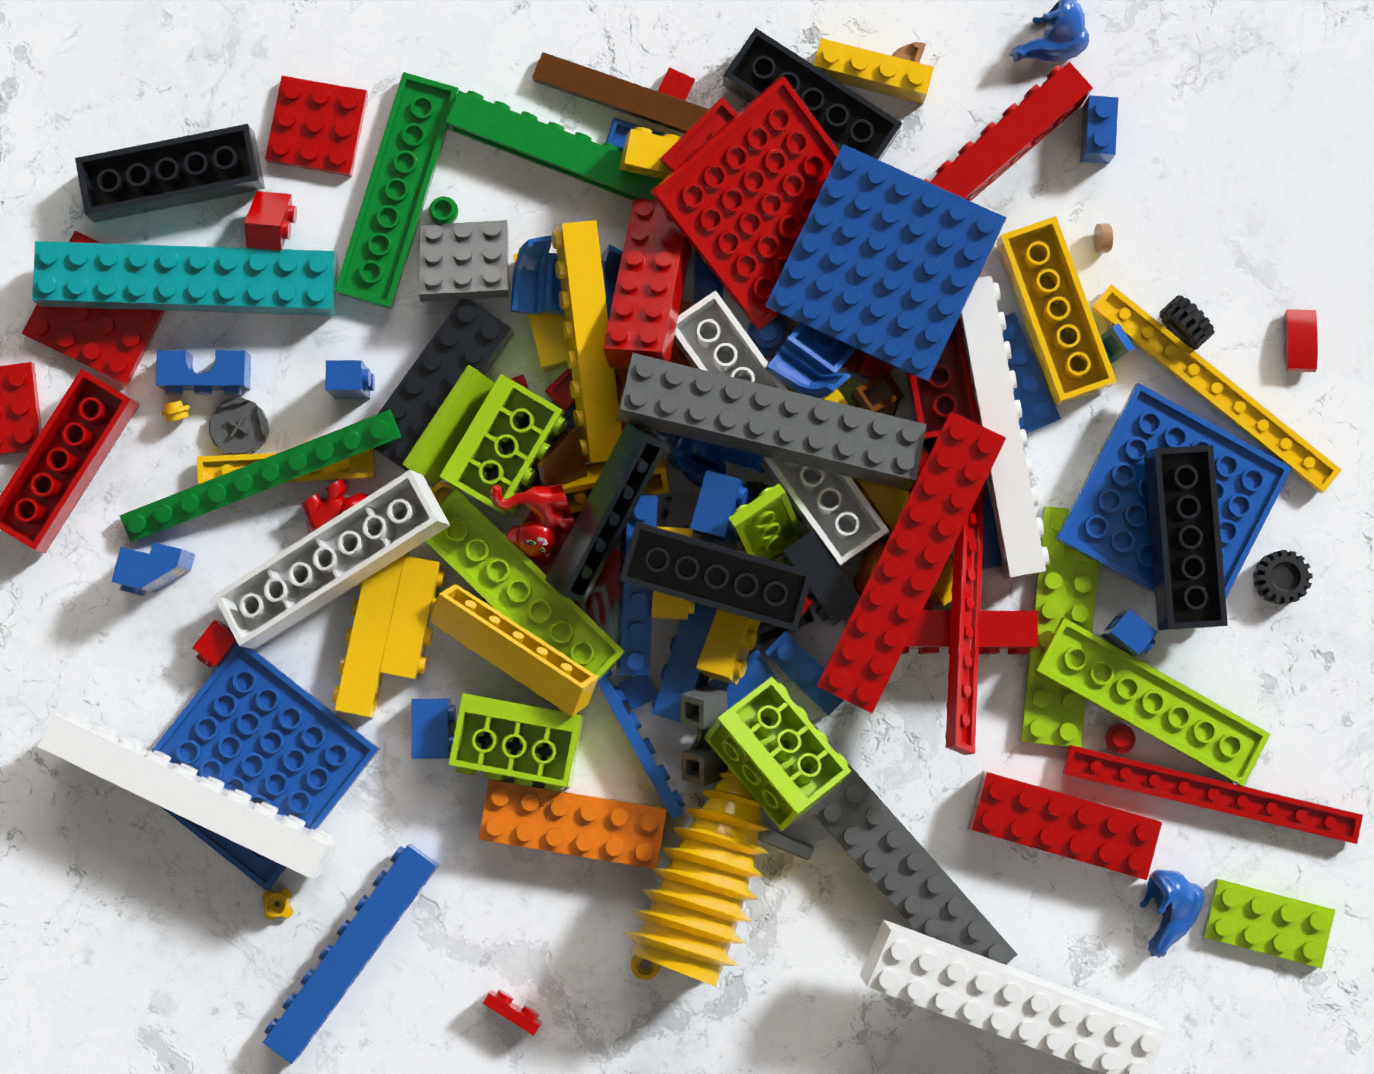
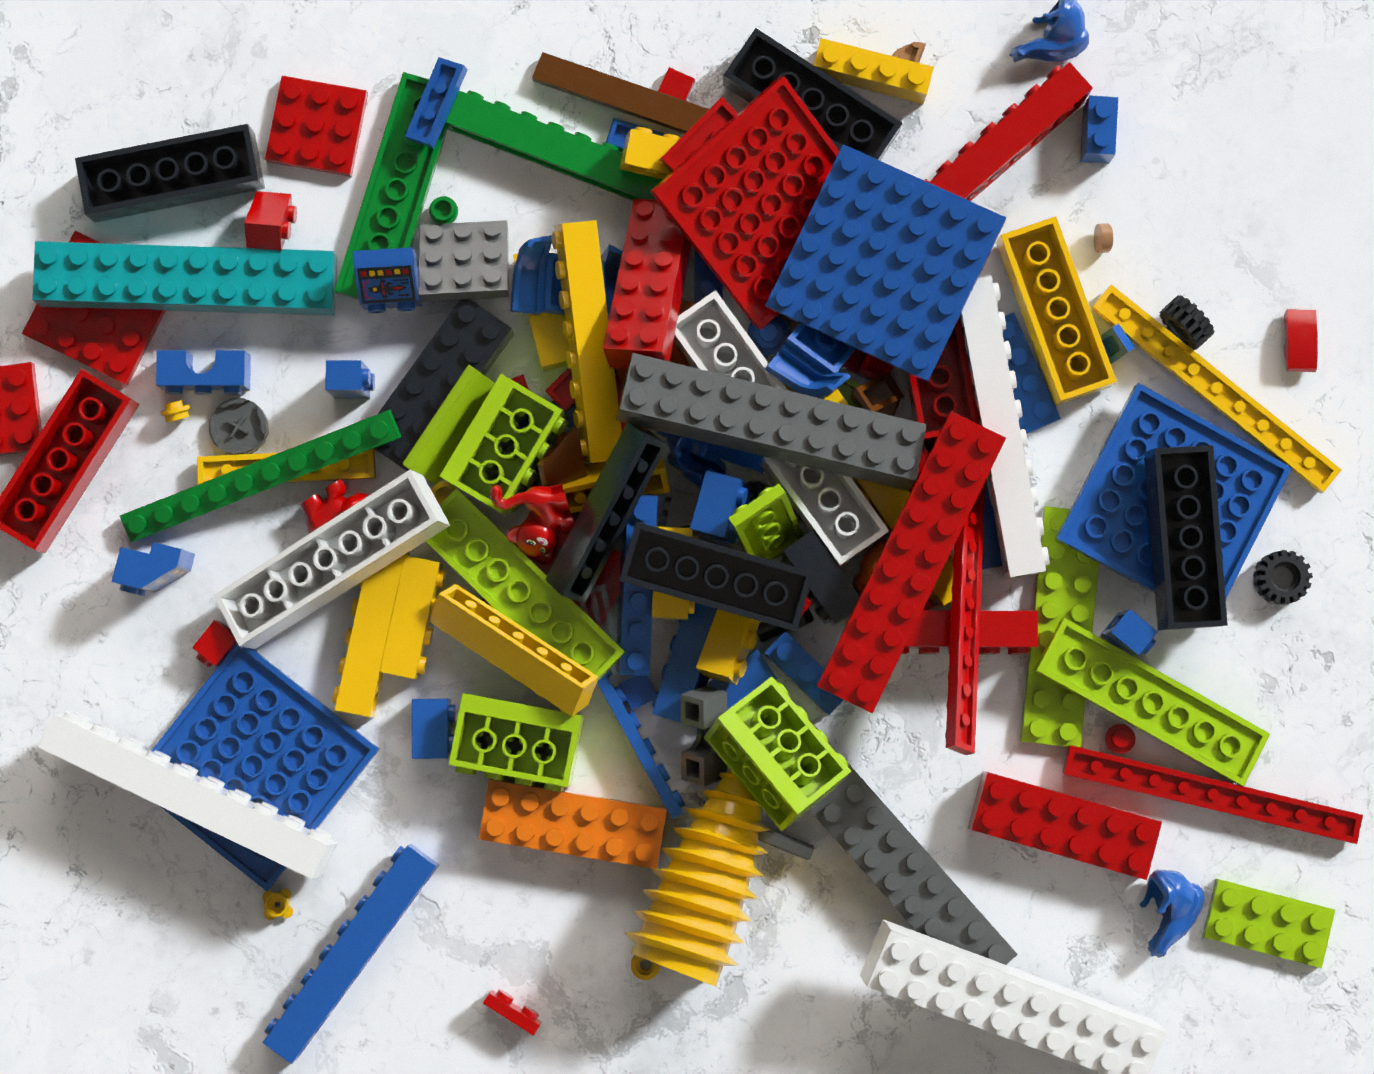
none -> blue piece [353,247,423,314]
none -> blue plate [405,57,468,149]

